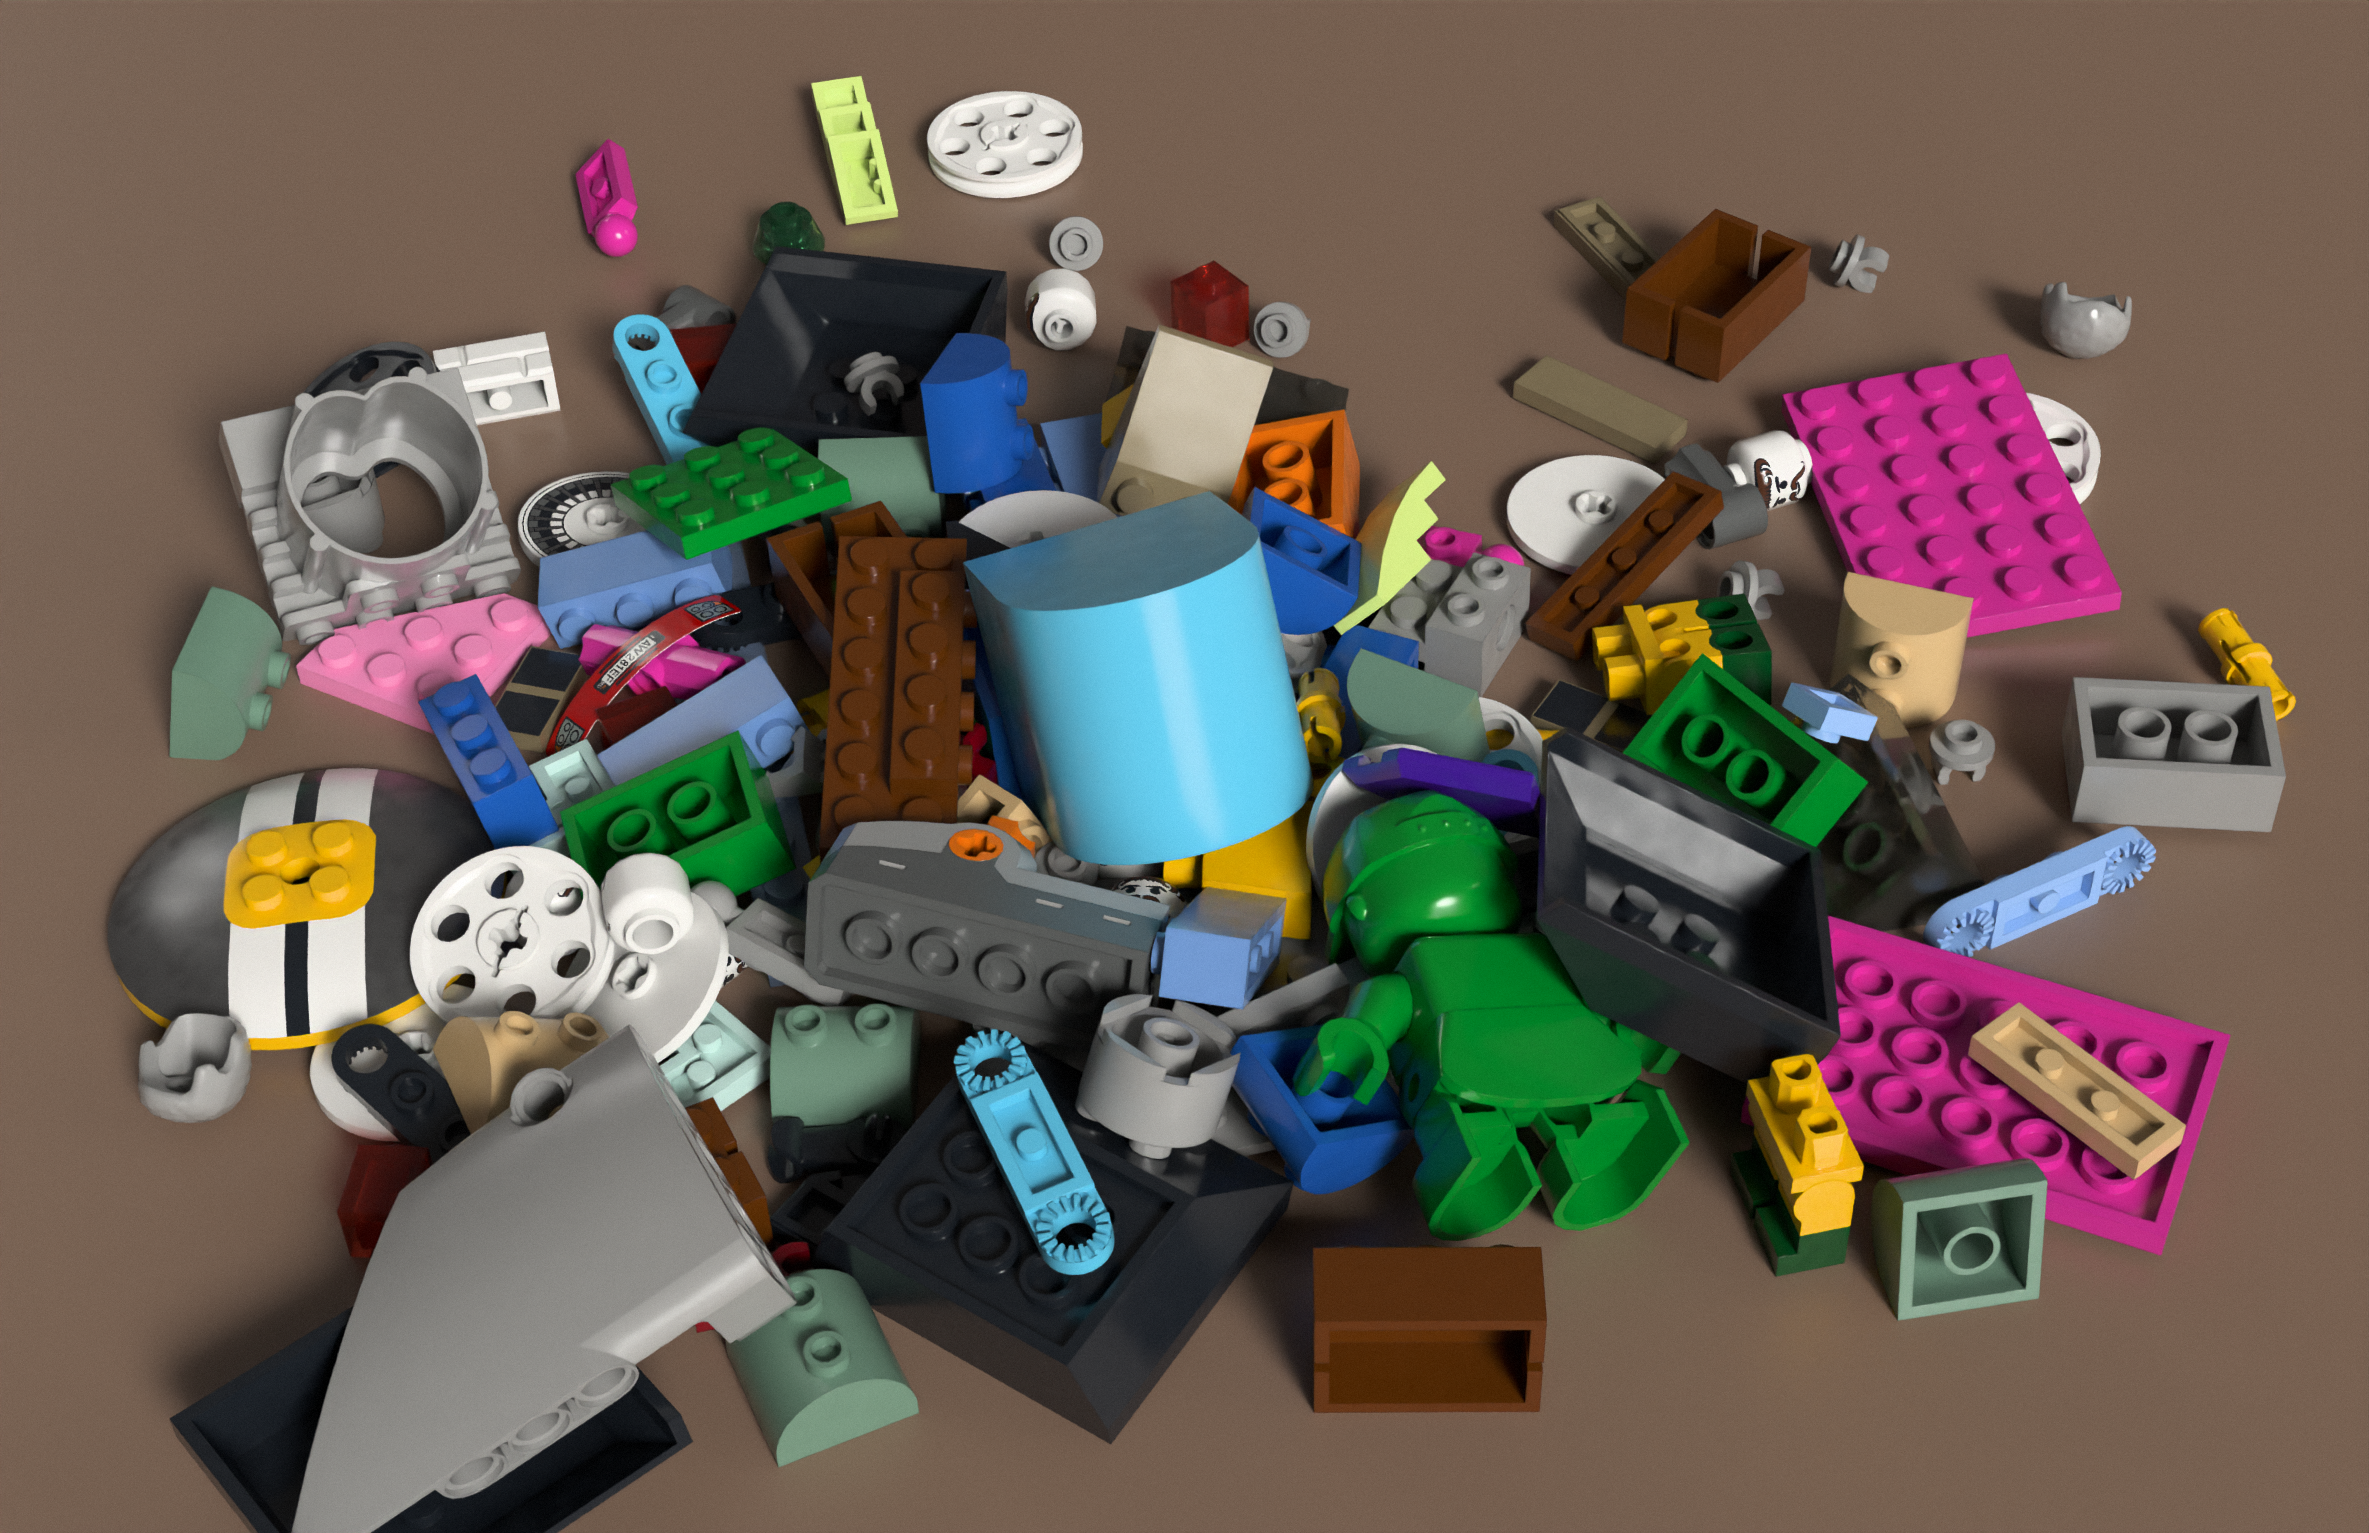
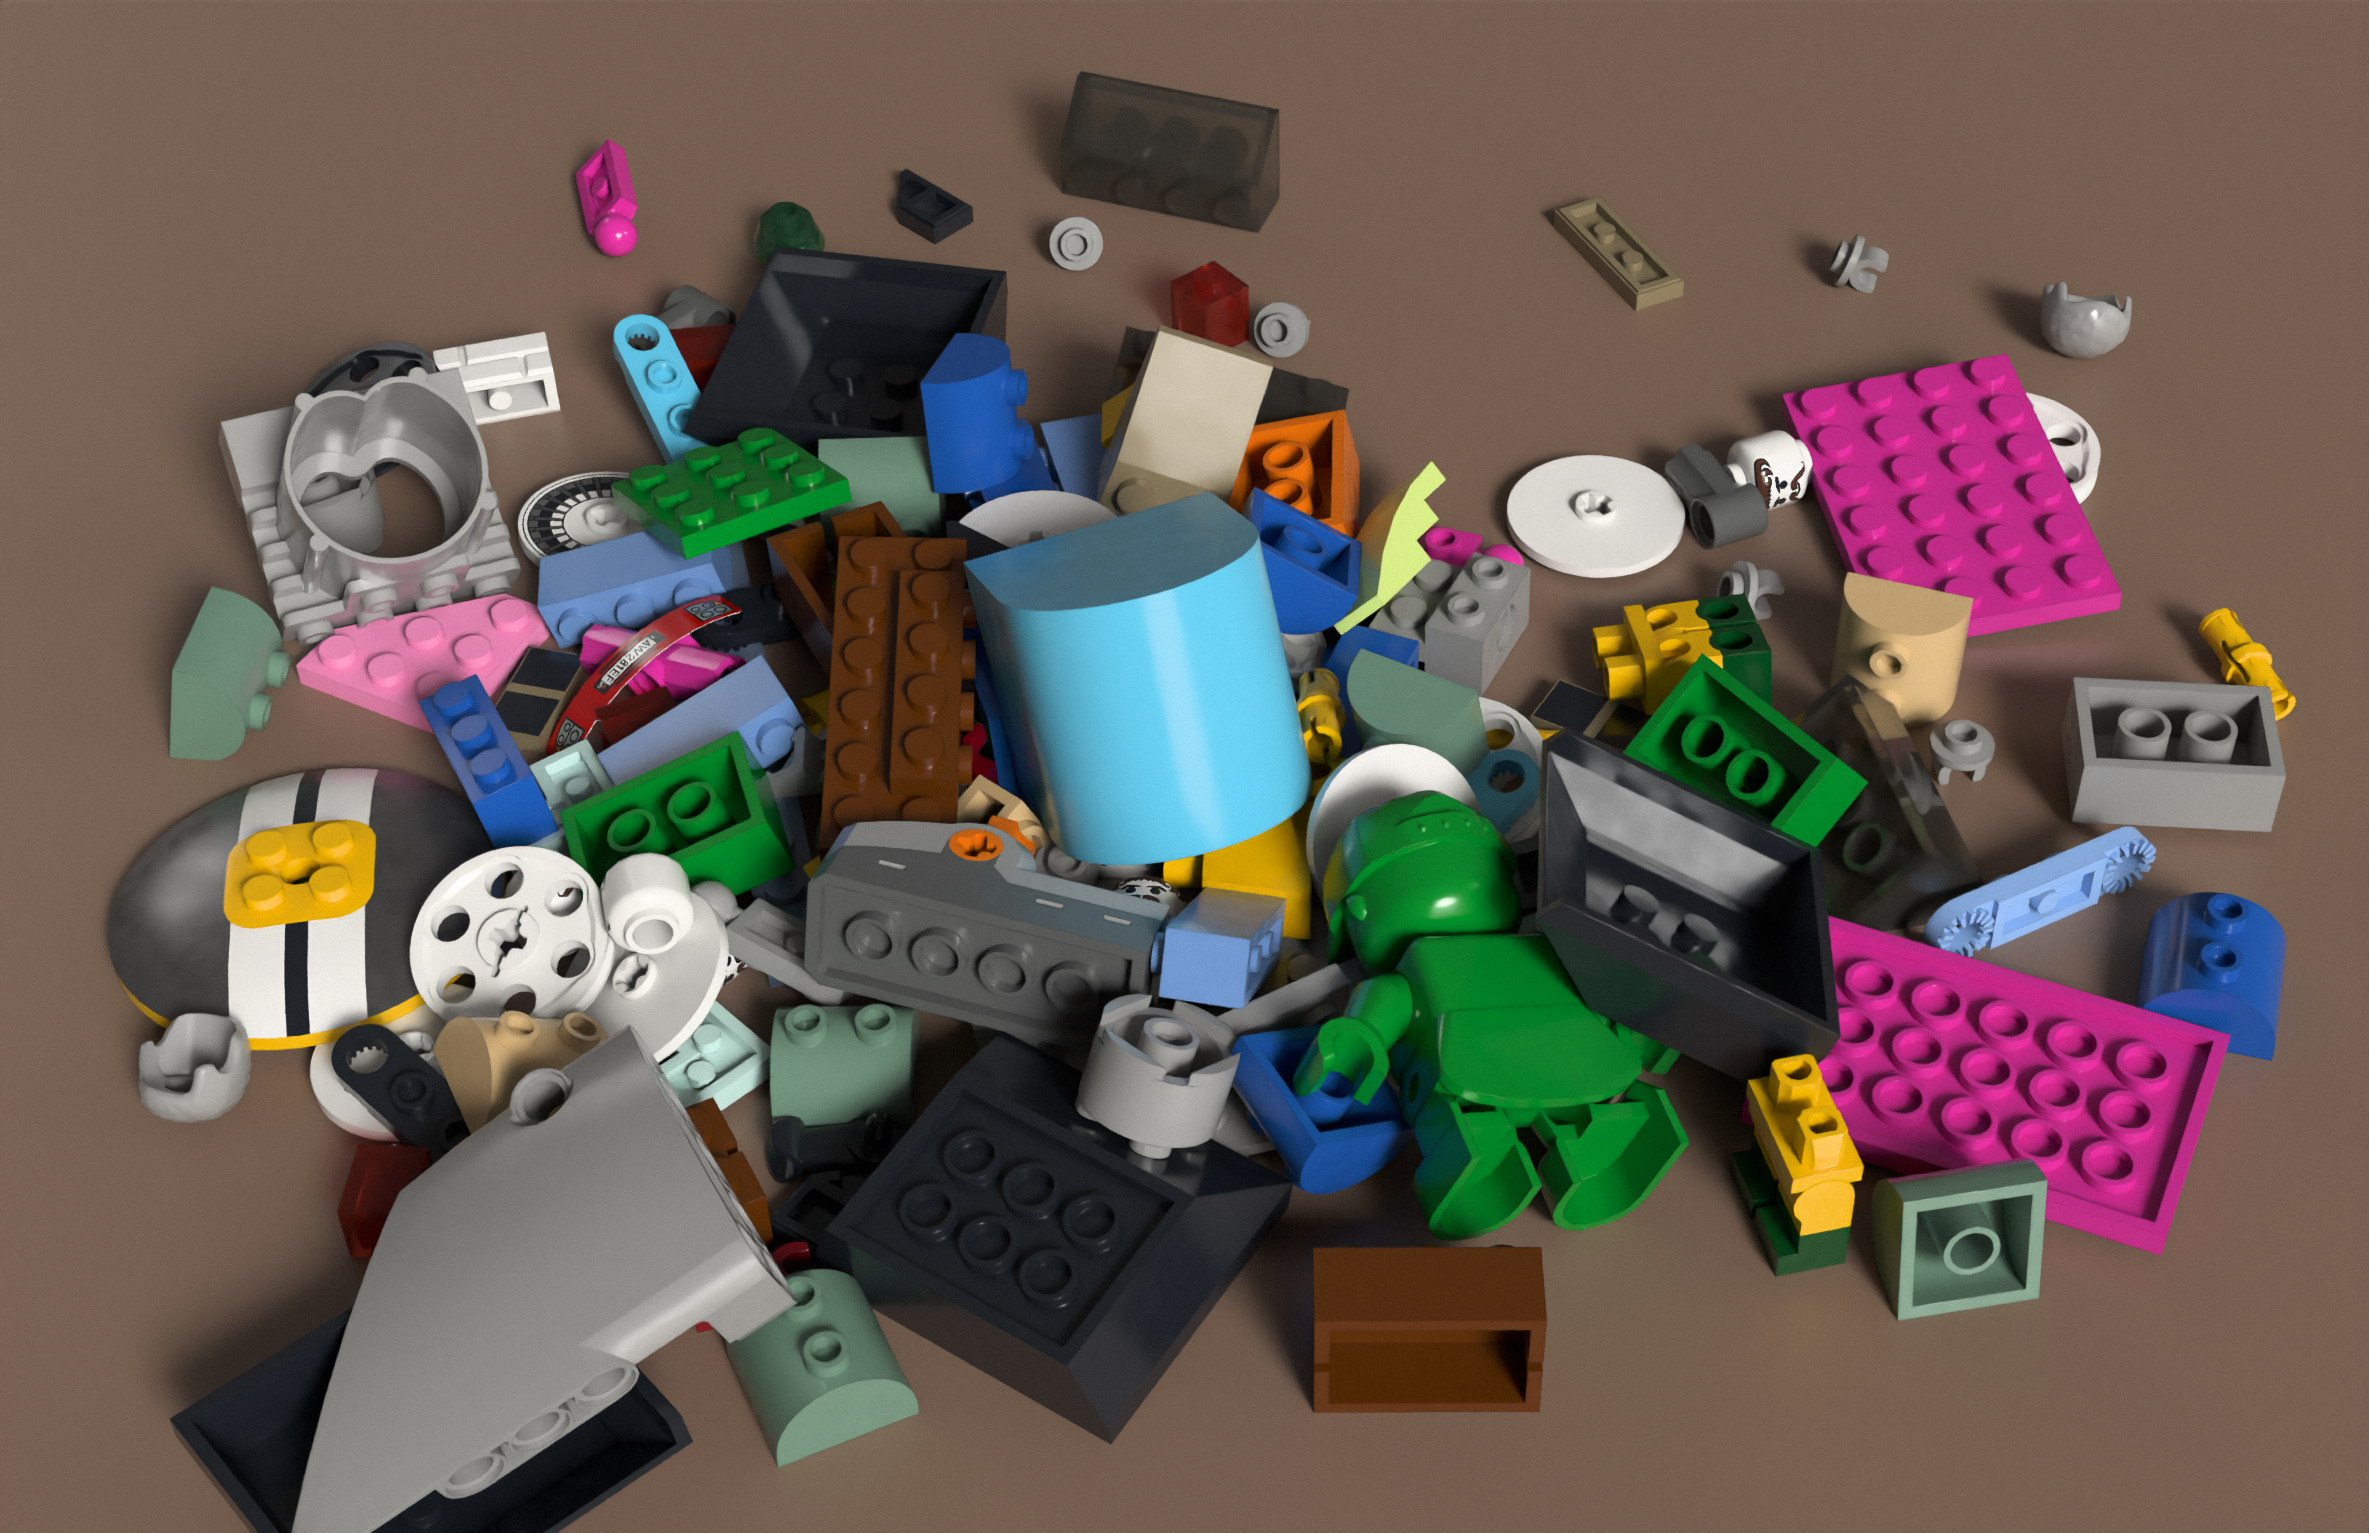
yellowish green slope [811,76,898,225] -> none
light grey plate [844,352,904,416] -> none
white wedge [927,91,1083,198] -> none
medium azure plate [954,1029,1115,1275] -> none
white head [1025,268,1097,351] -> none
dark purple tile [1342,747,1540,838] -> none
dark tan tile [1513,355,1688,463] -> none
reddish brown plate [1525,471,1724,661] -> none
reddish brown piece [1622,209,1811,383] -> none
light blue plate [1782,682,1878,743] -> none
tan plate [1968,1002,2186,1180] -> none
none -> black tile [898,169,974,244]
none -> clear smoke slope [1059,71,1280,233]
none -> blue brick [2135,892,2287,1061]

